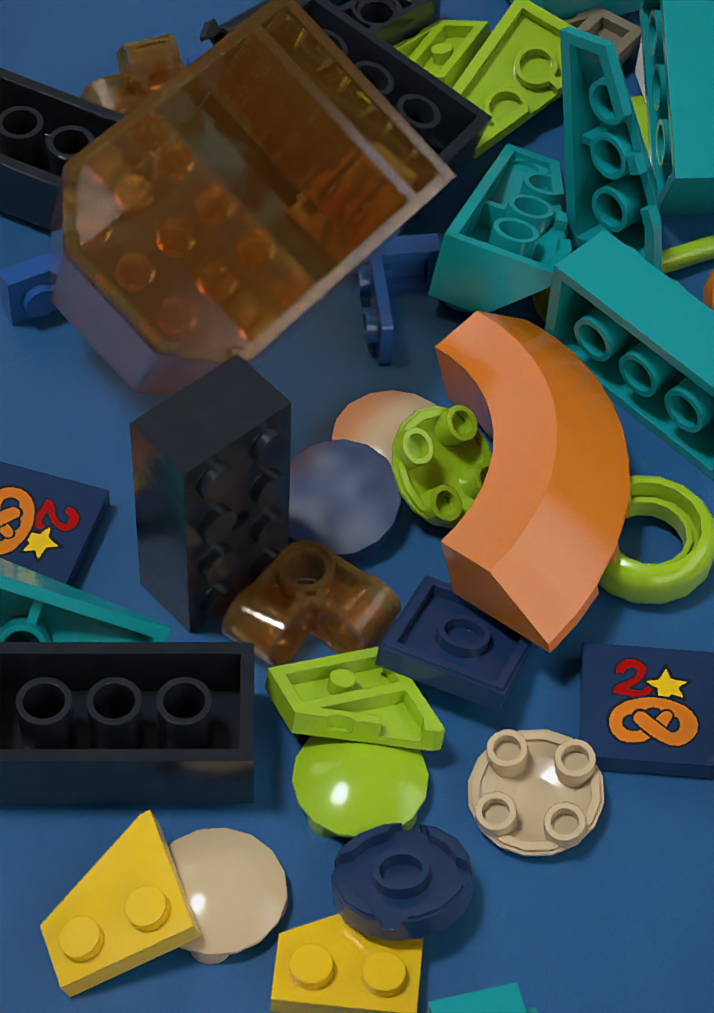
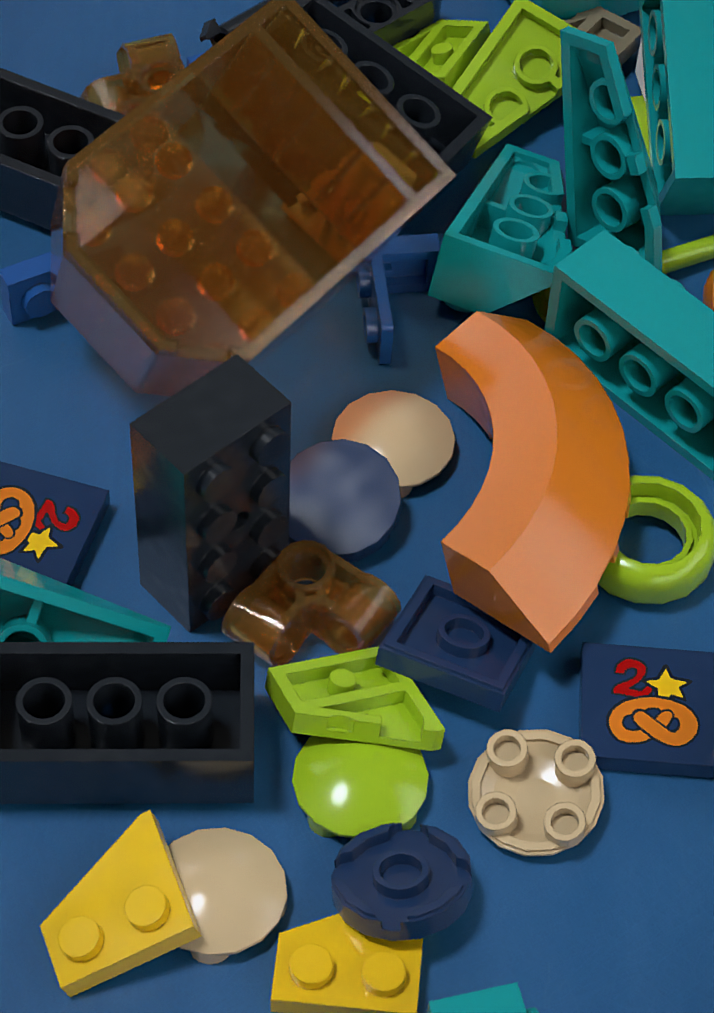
lime dish [391,405,492,529] -> none

